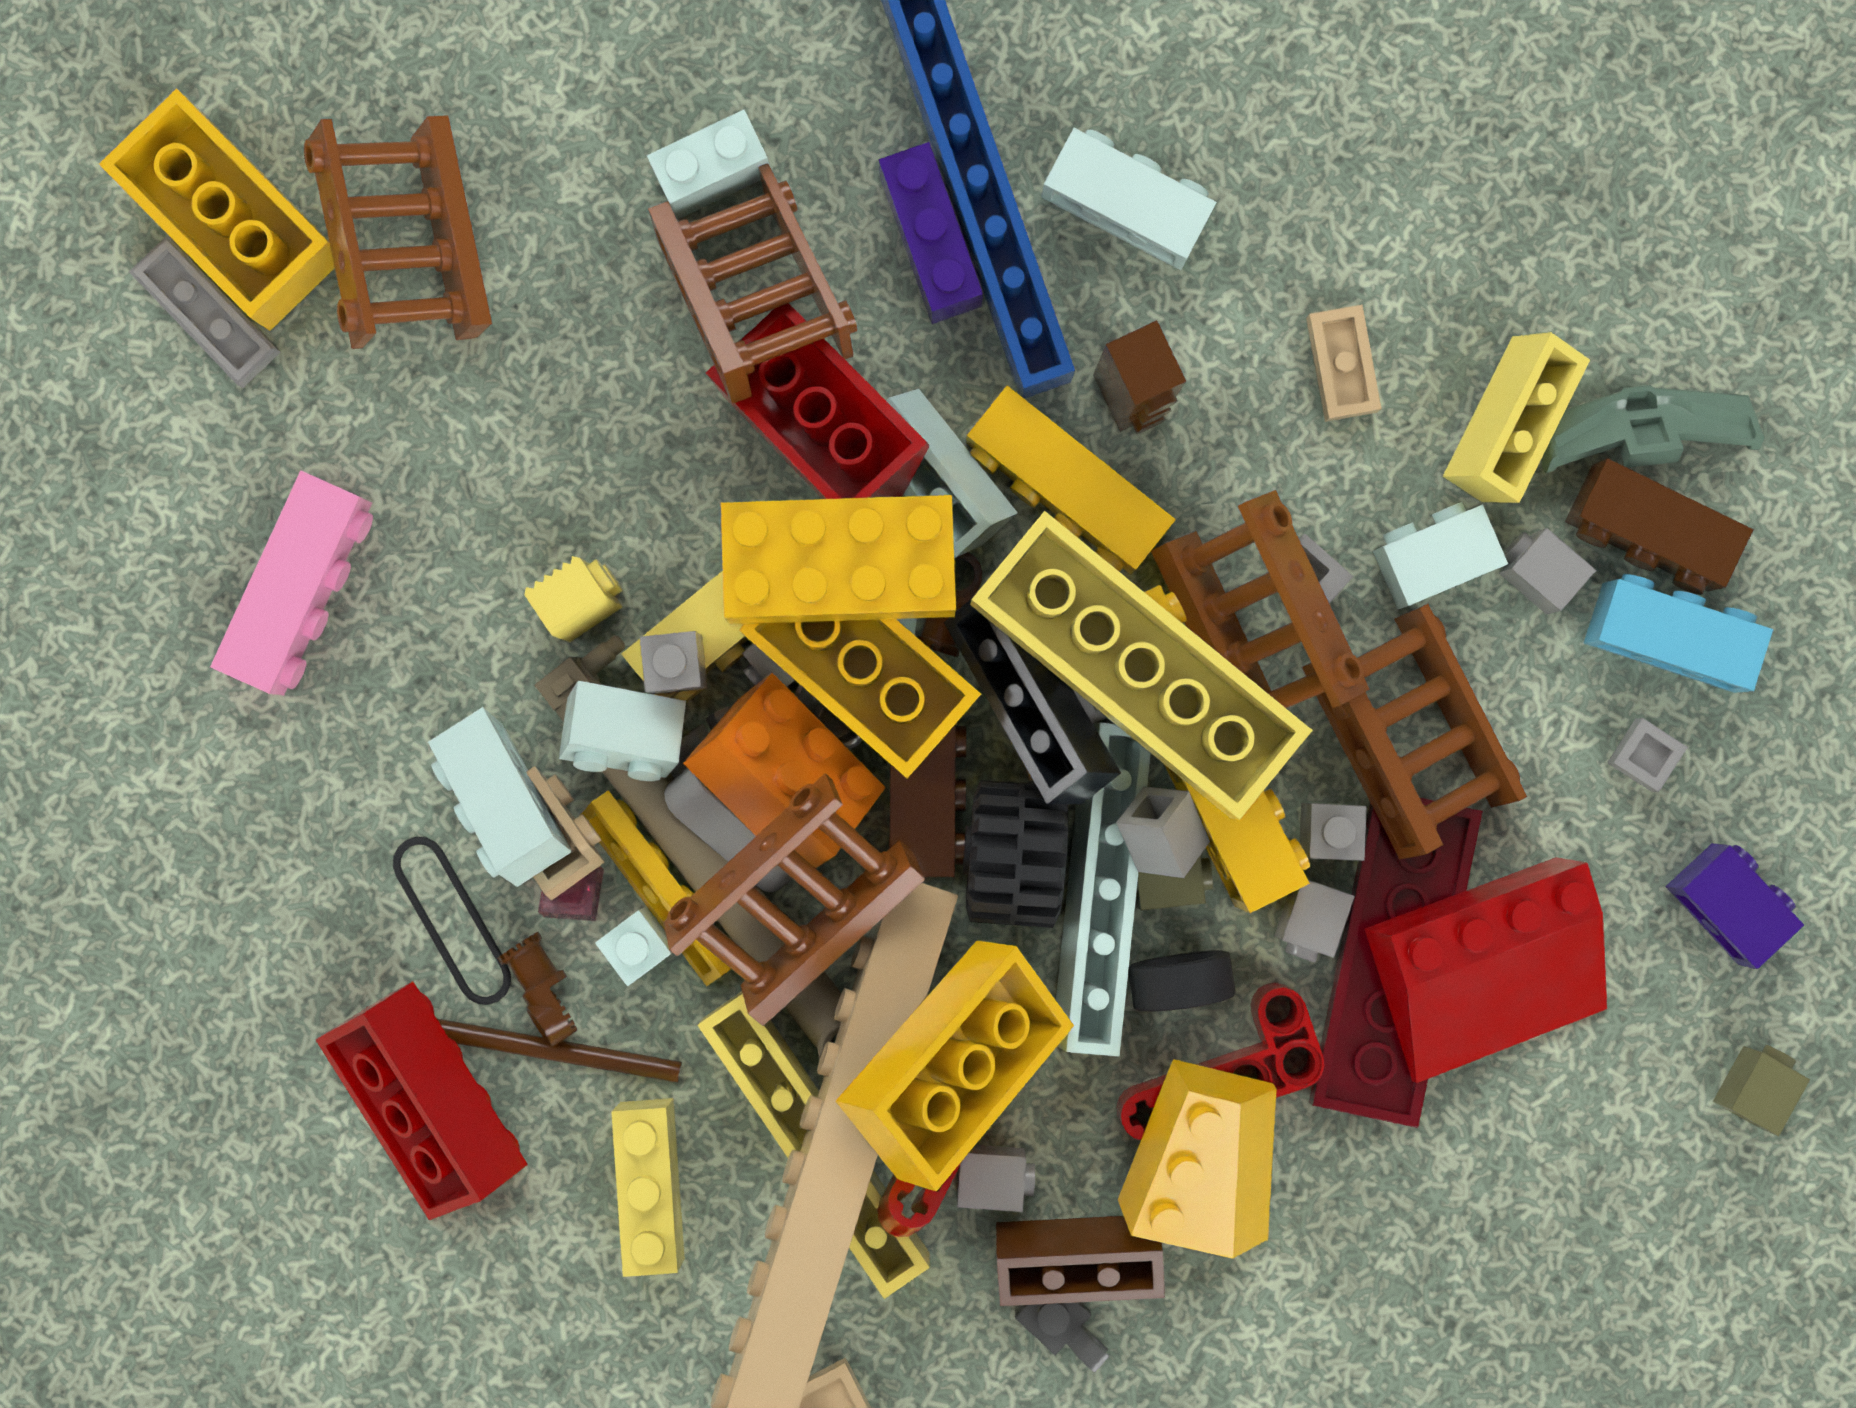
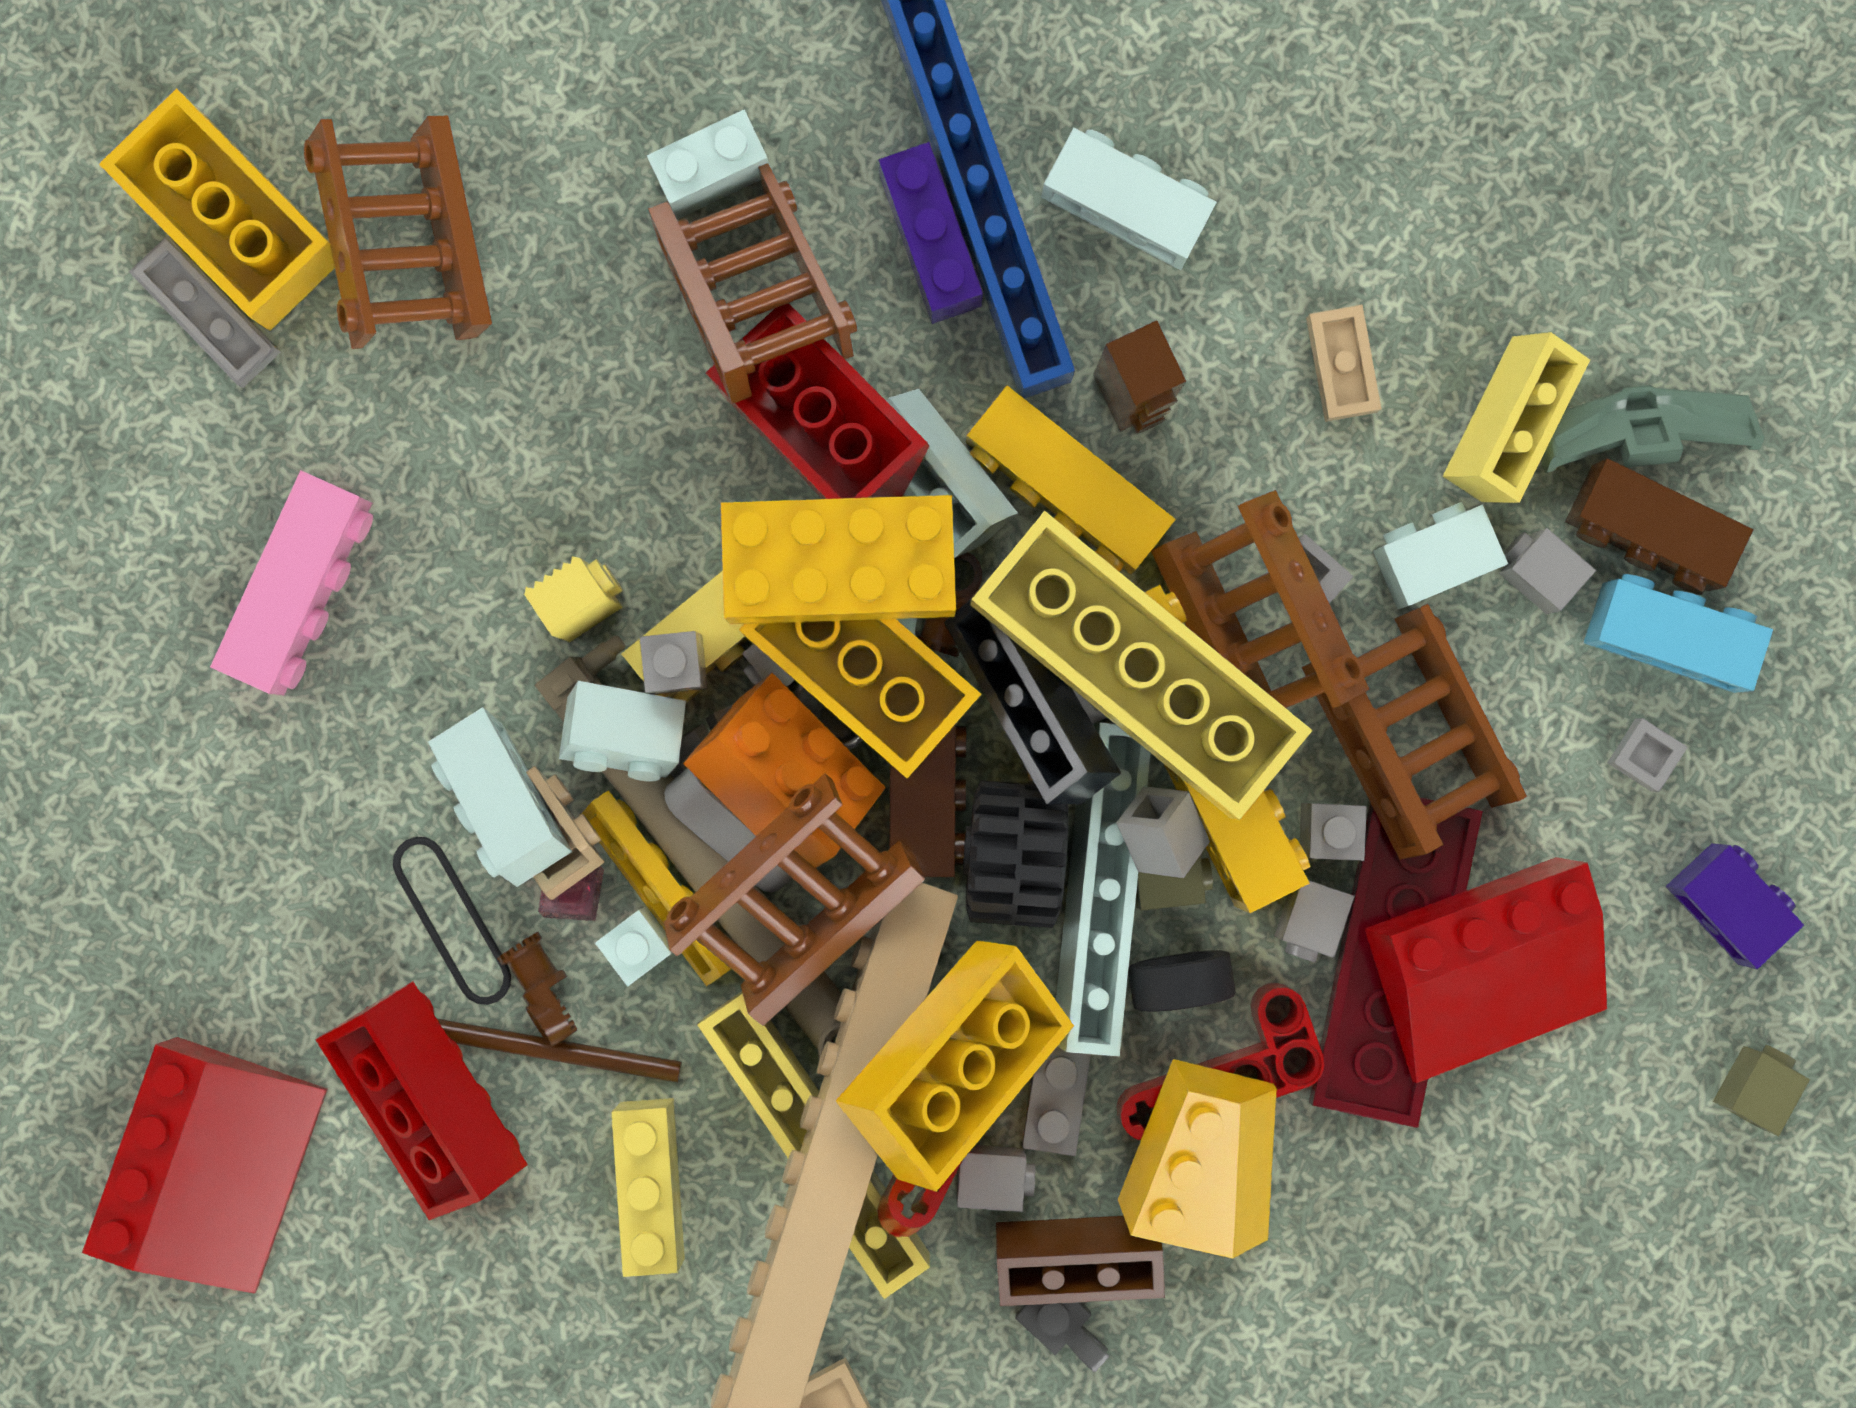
none -> slope [82,1037,327,1294]
none -> light grey plate [1022,1046,1091,1156]

